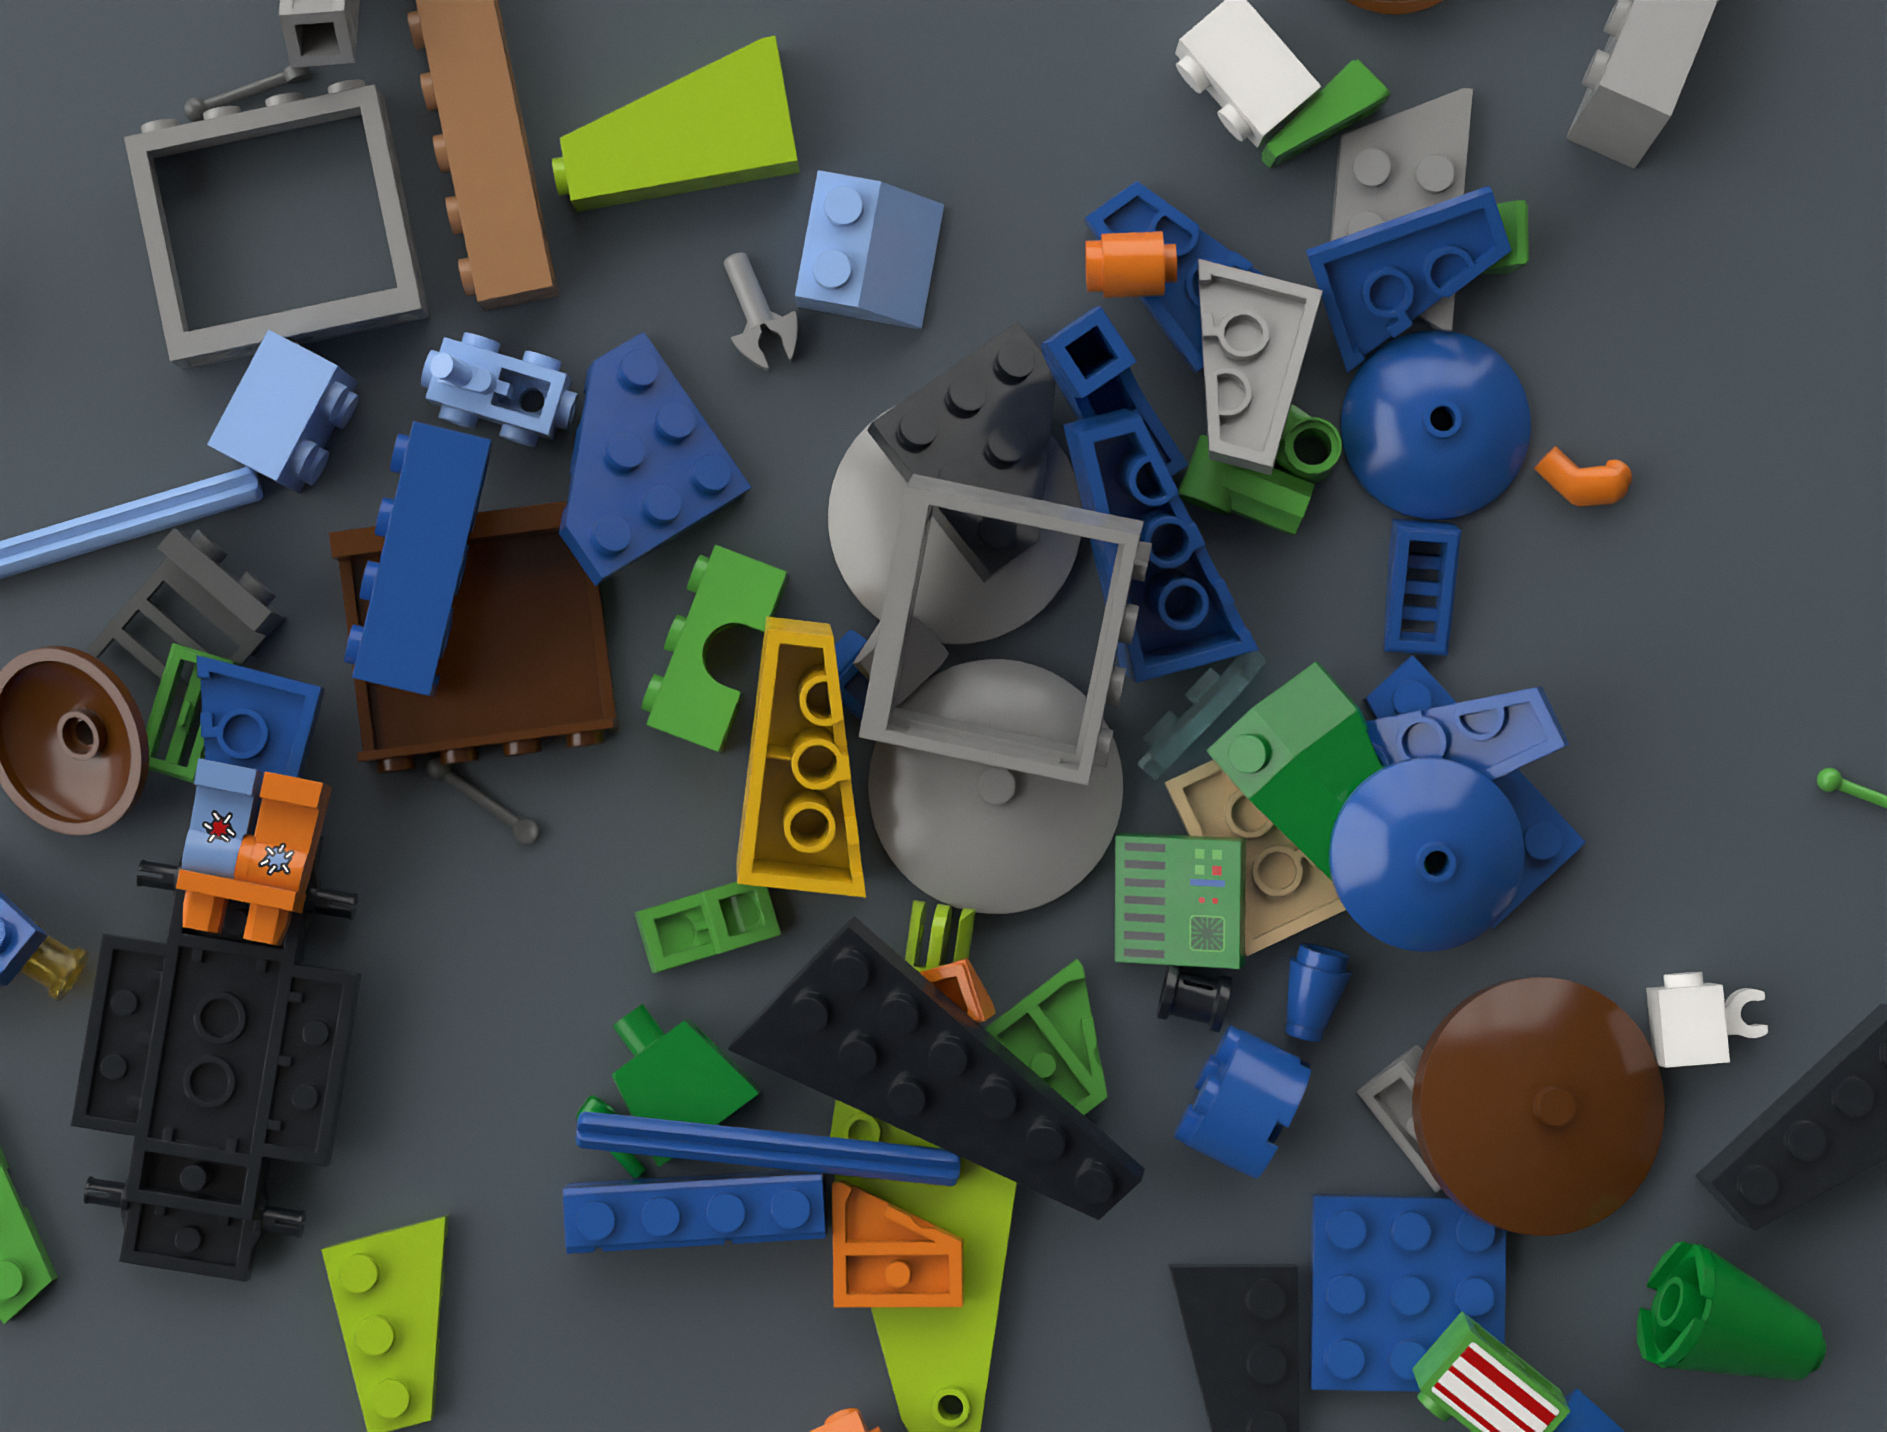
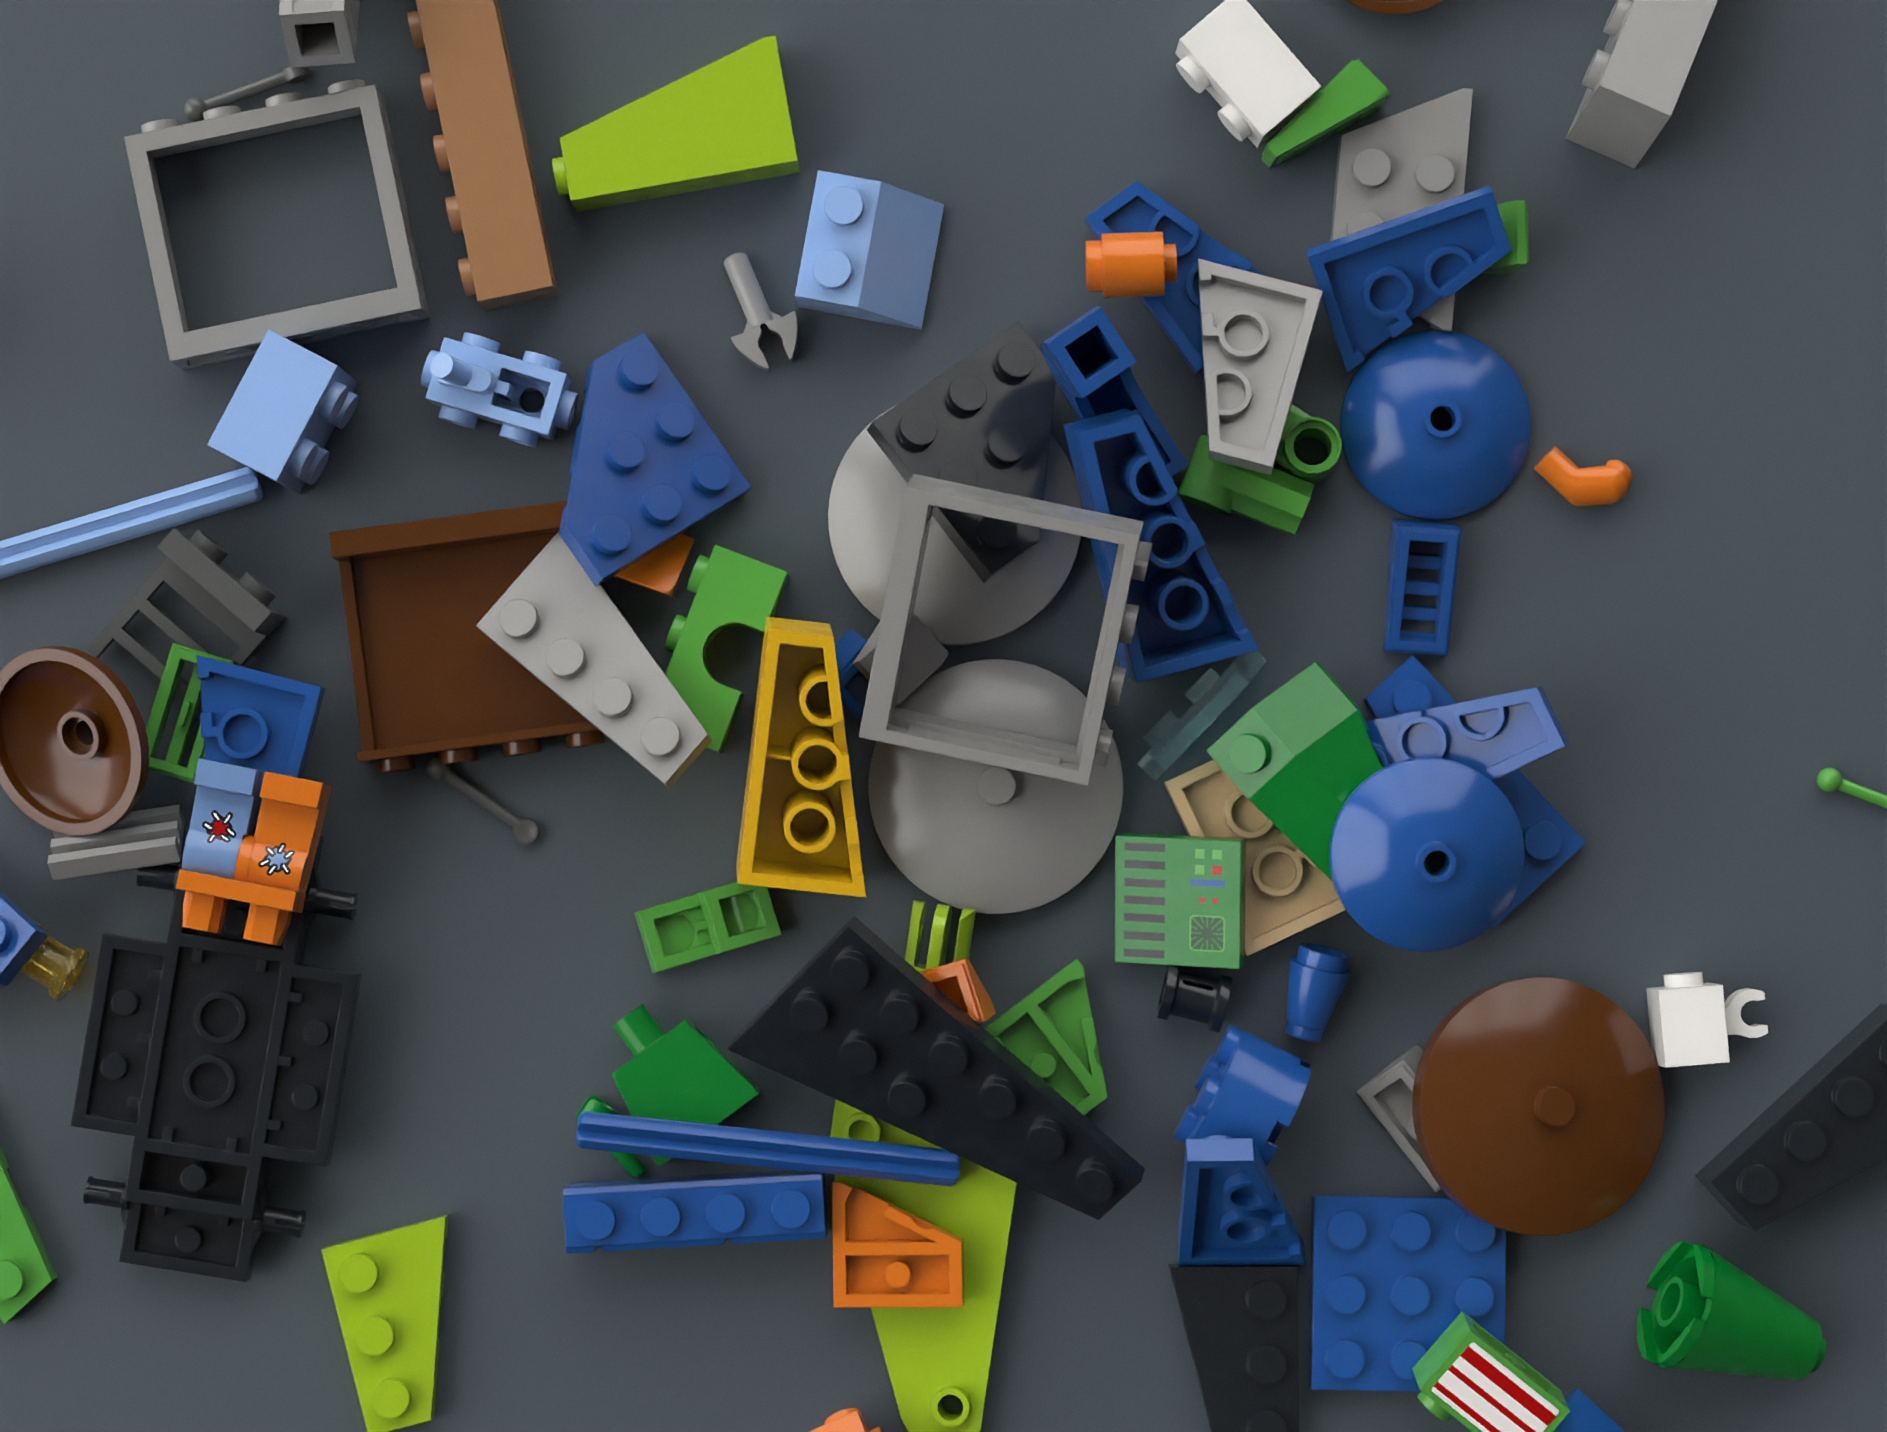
blue wedge [344,421,493,697] -> none
none -> light grey tile [47,804,185,880]
none -> light grey wing [476,531,712,789]
none -> orange slope [613,534,695,599]
none -> blue wing [1177,1135,1306,1266]

